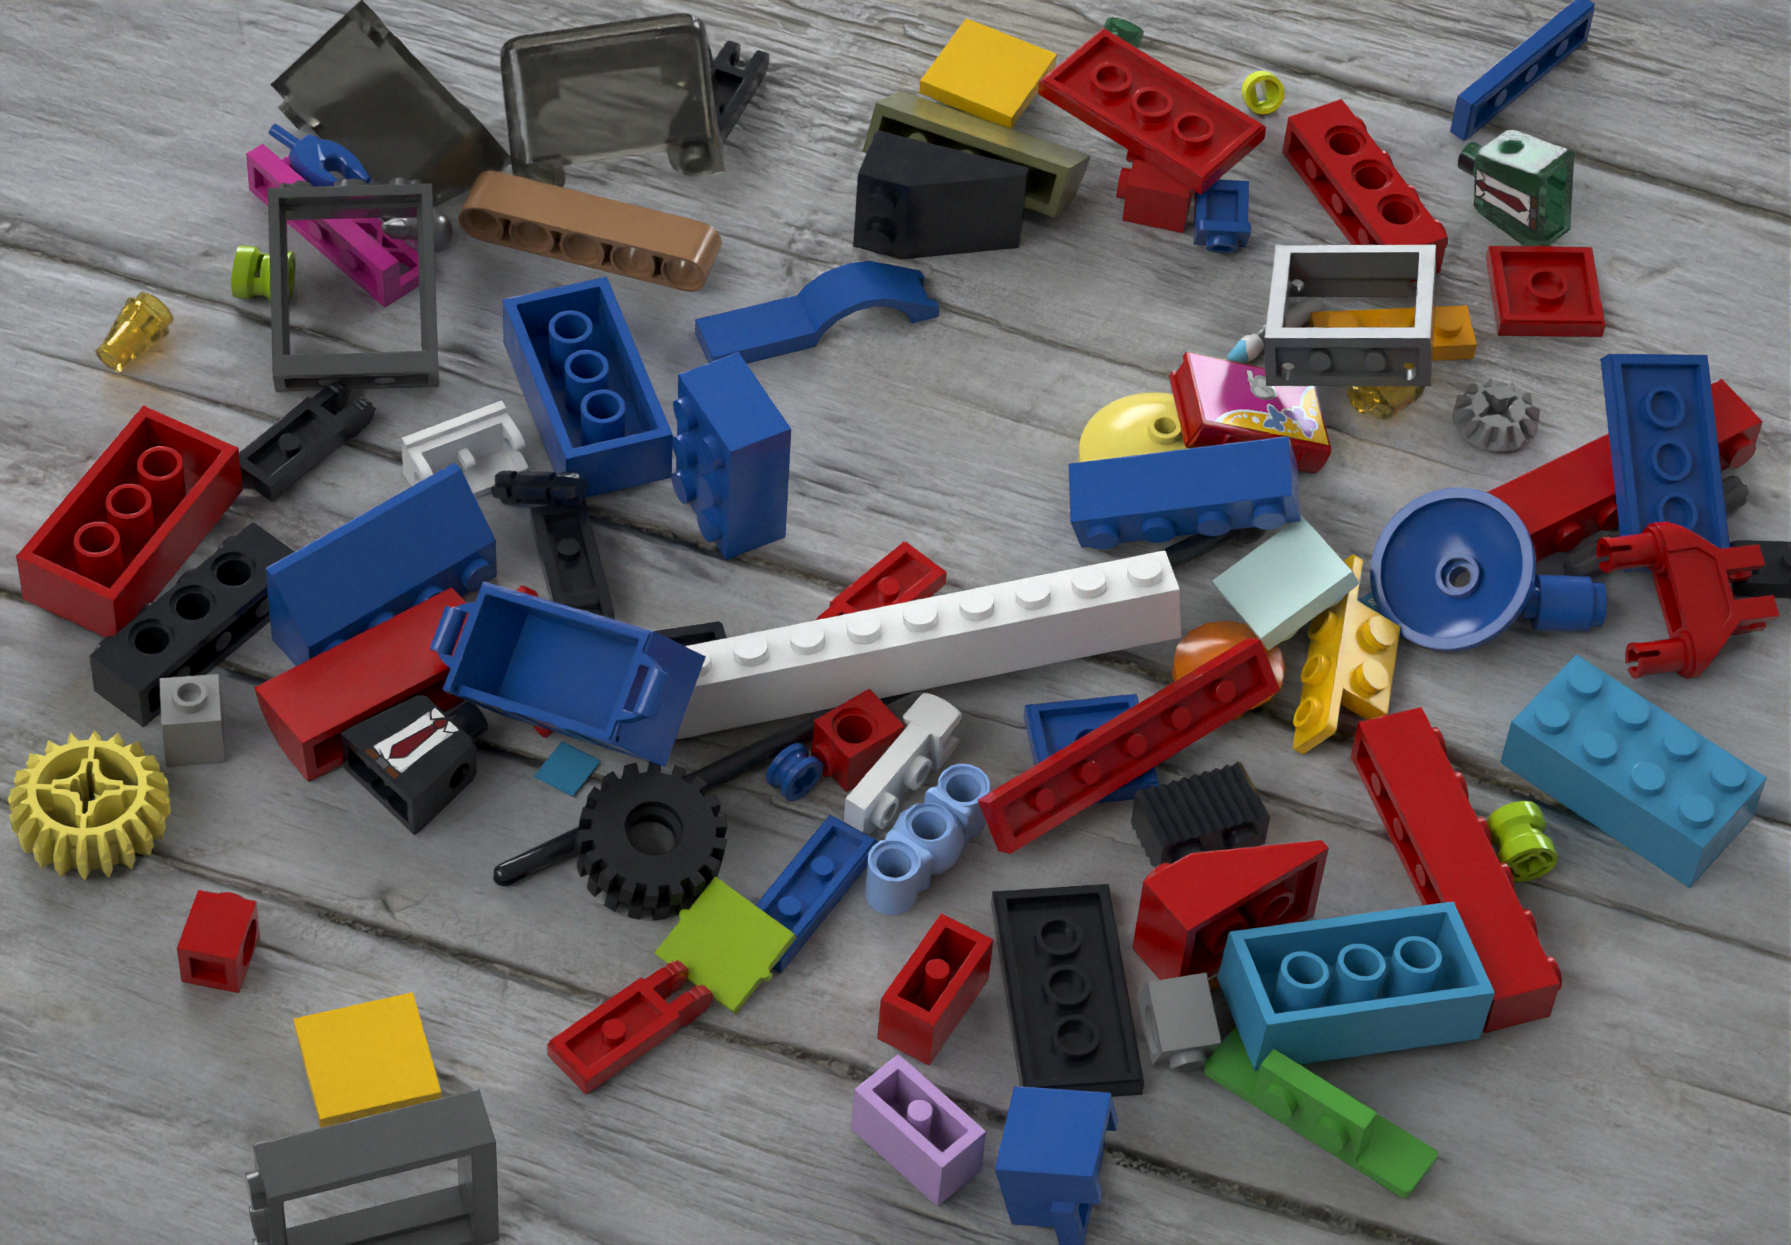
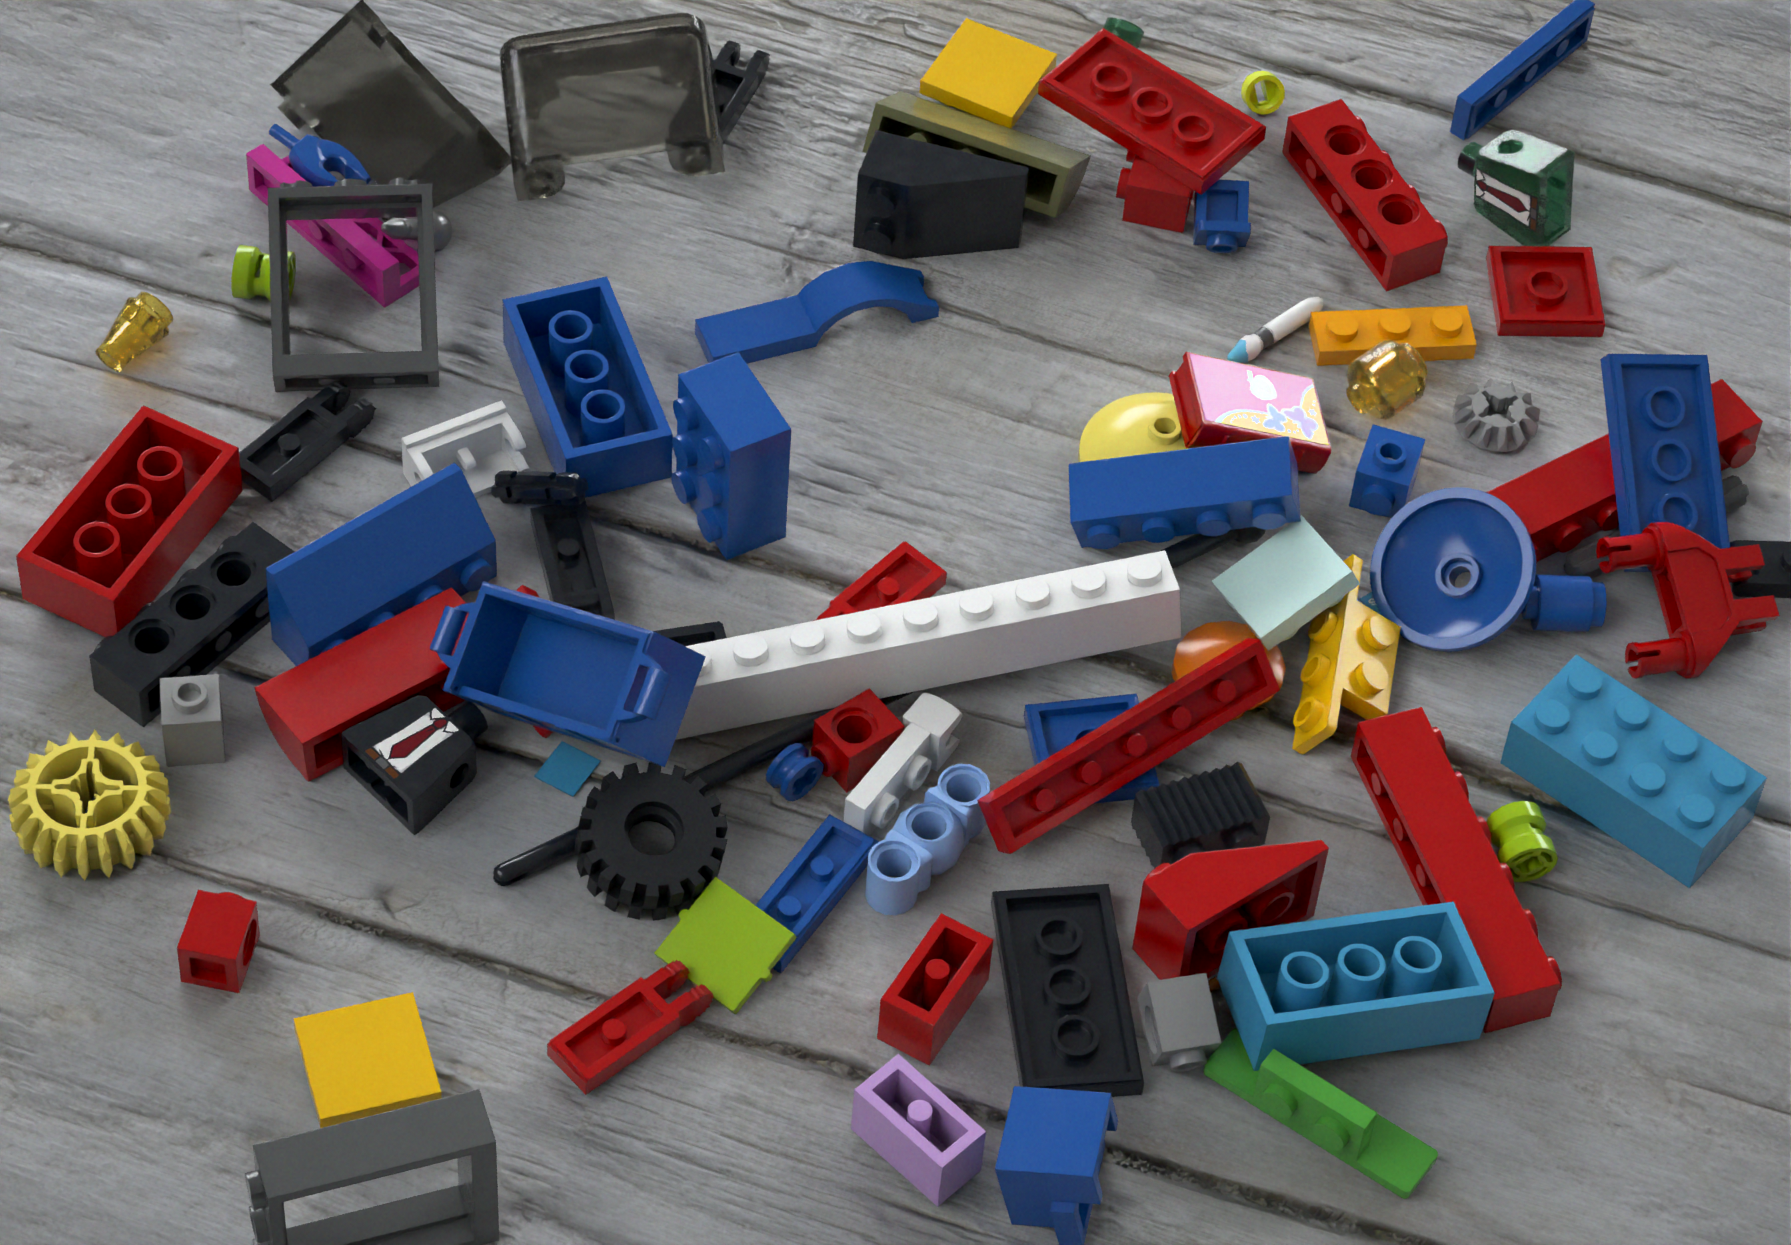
medium nougat beam [458,171,722,292] -> none
dark grey window [1264,245,1436,386] -> none
none -> blue brick [1349,424,1425,518]

